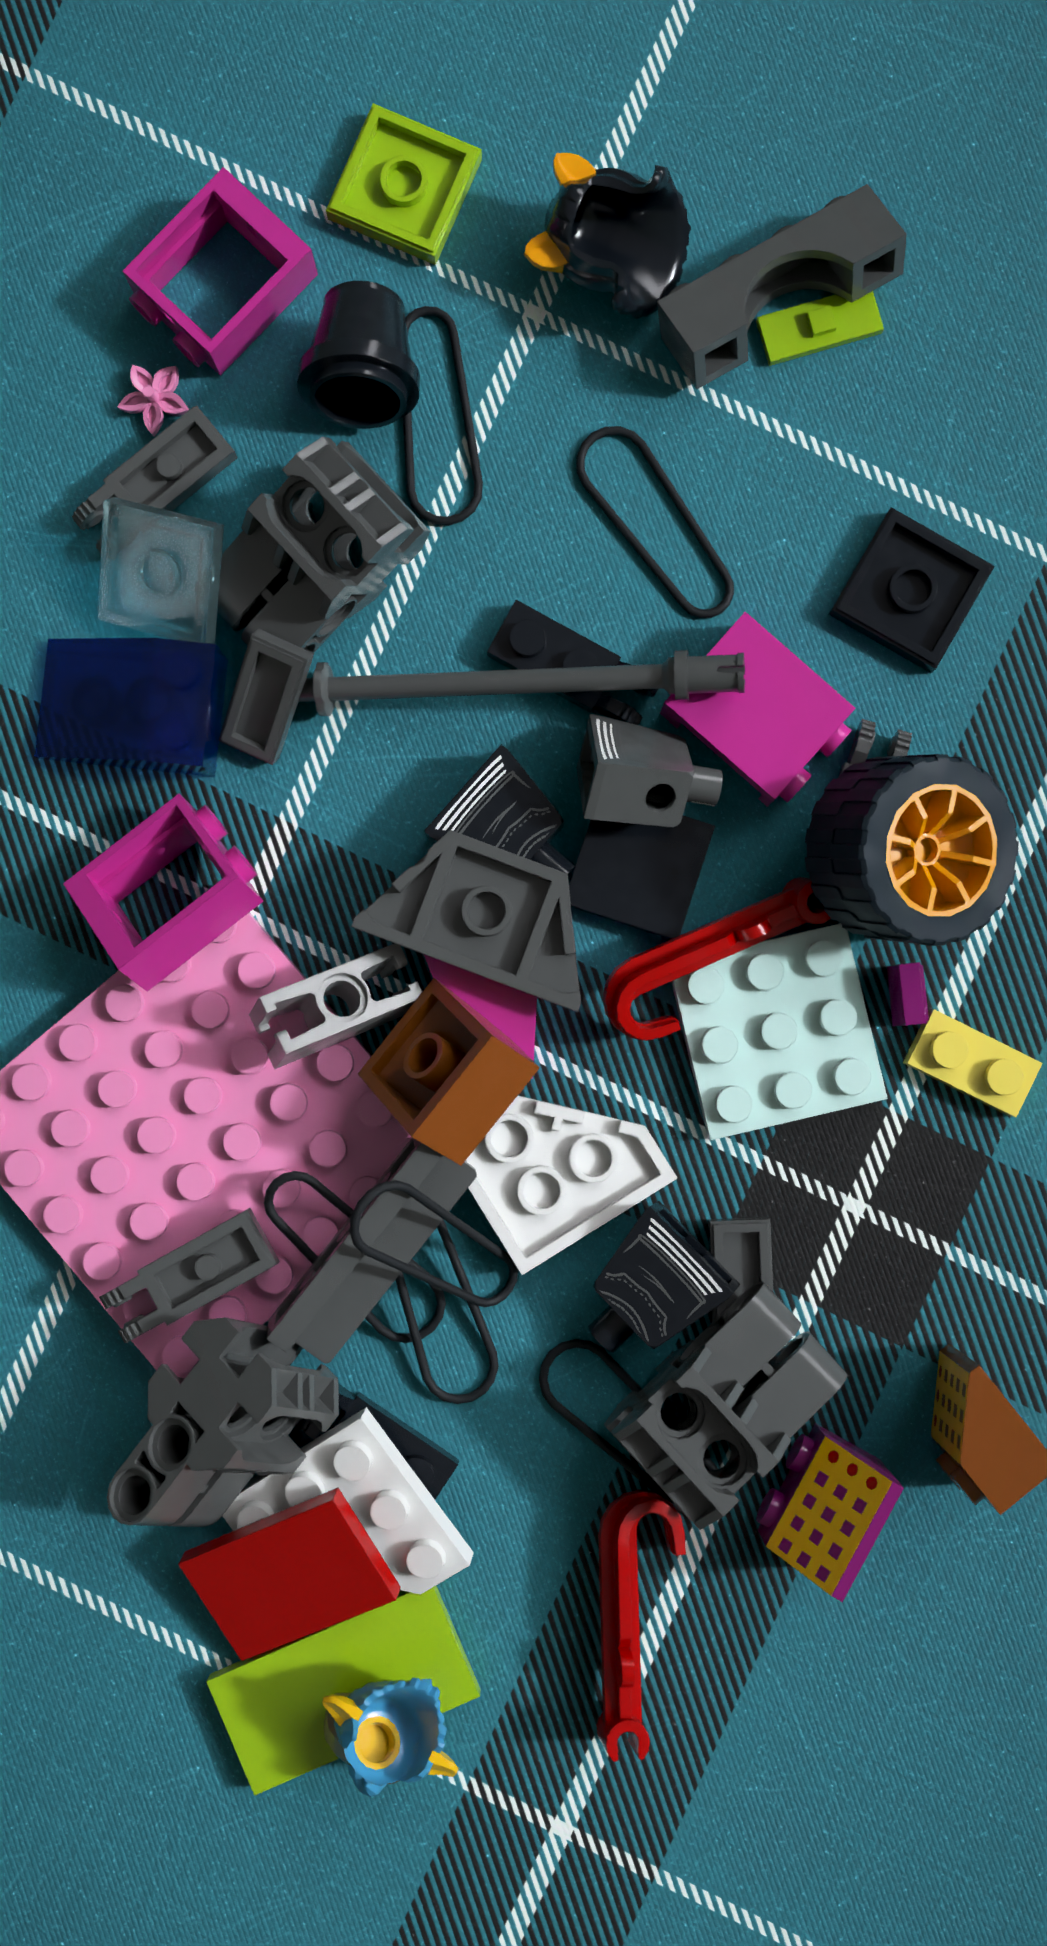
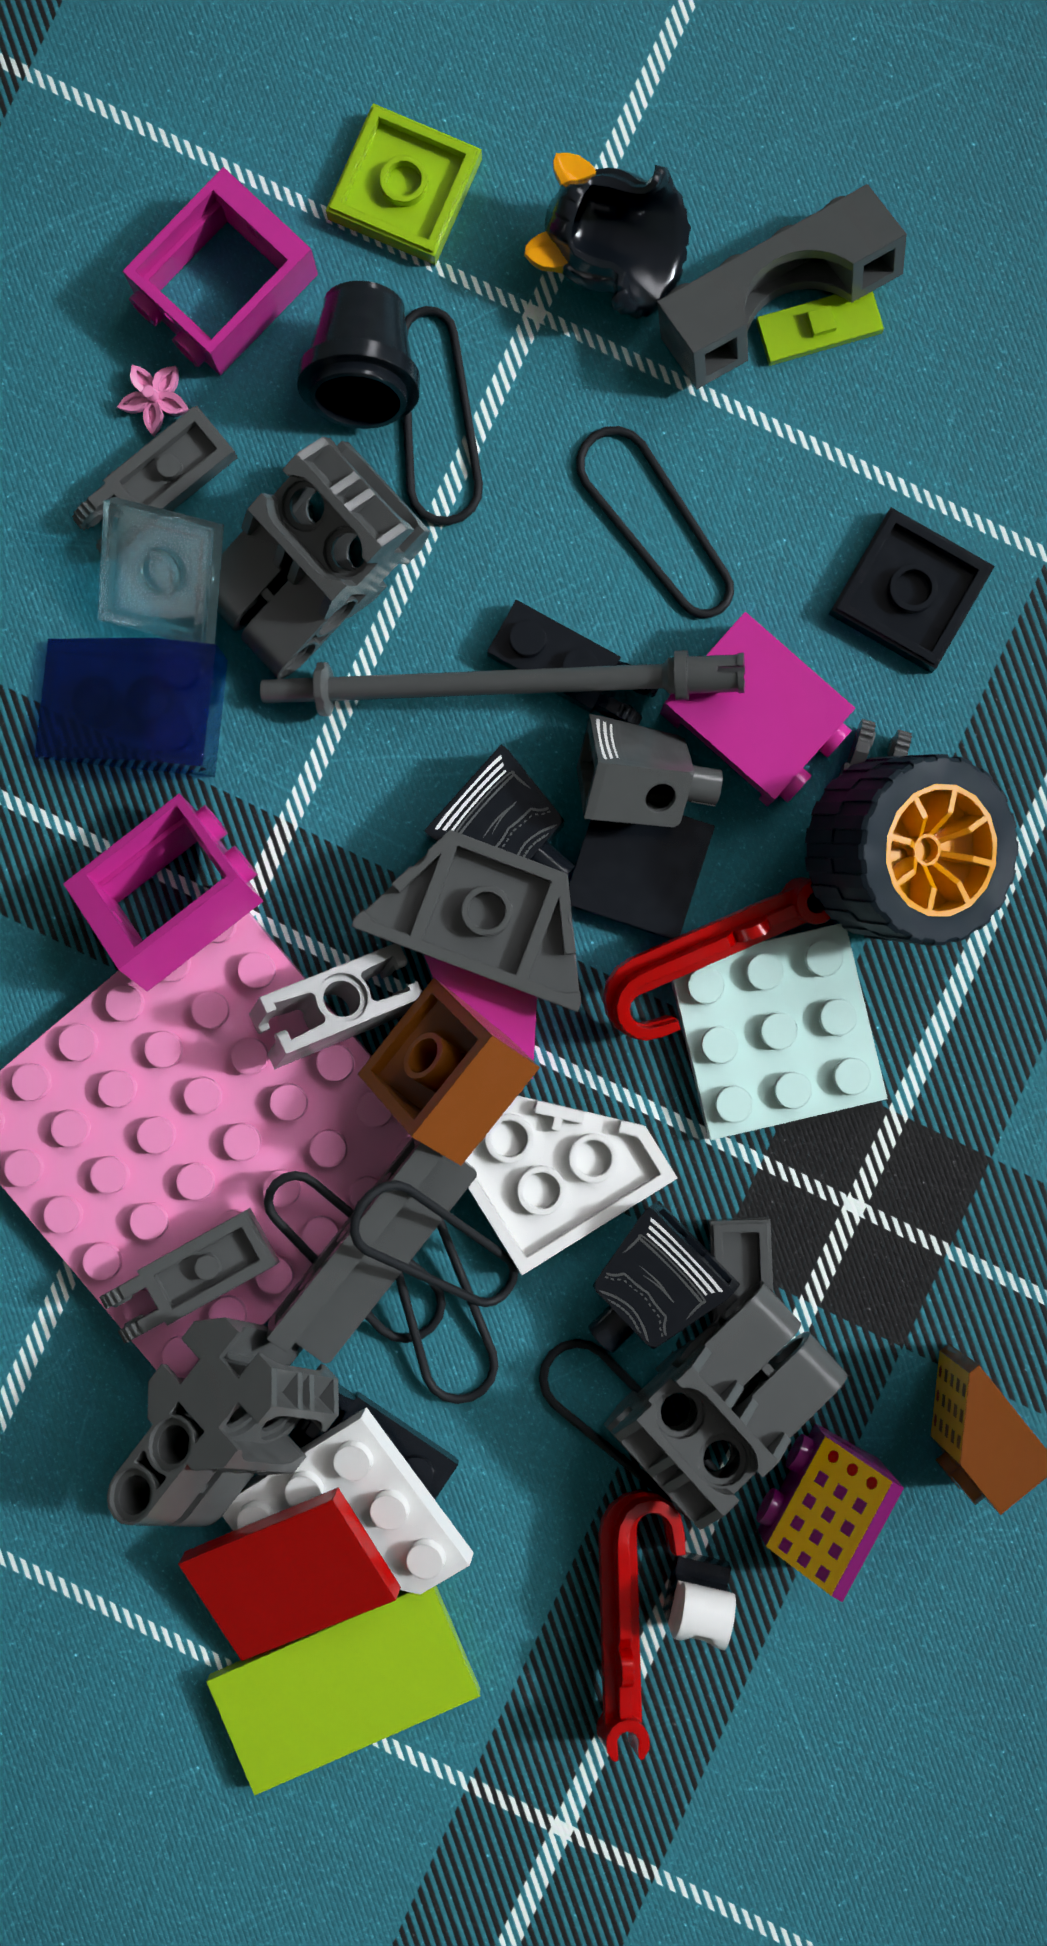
dark grey tile [218,628,315,765] -> none
dark azure hair [322,1677,459,1797] -> none
magenta tile [887,962,929,1026] -> none
light yellow plate [903,1009,1043,1117] -> none
none -> white leg [663,1552,736,1651]

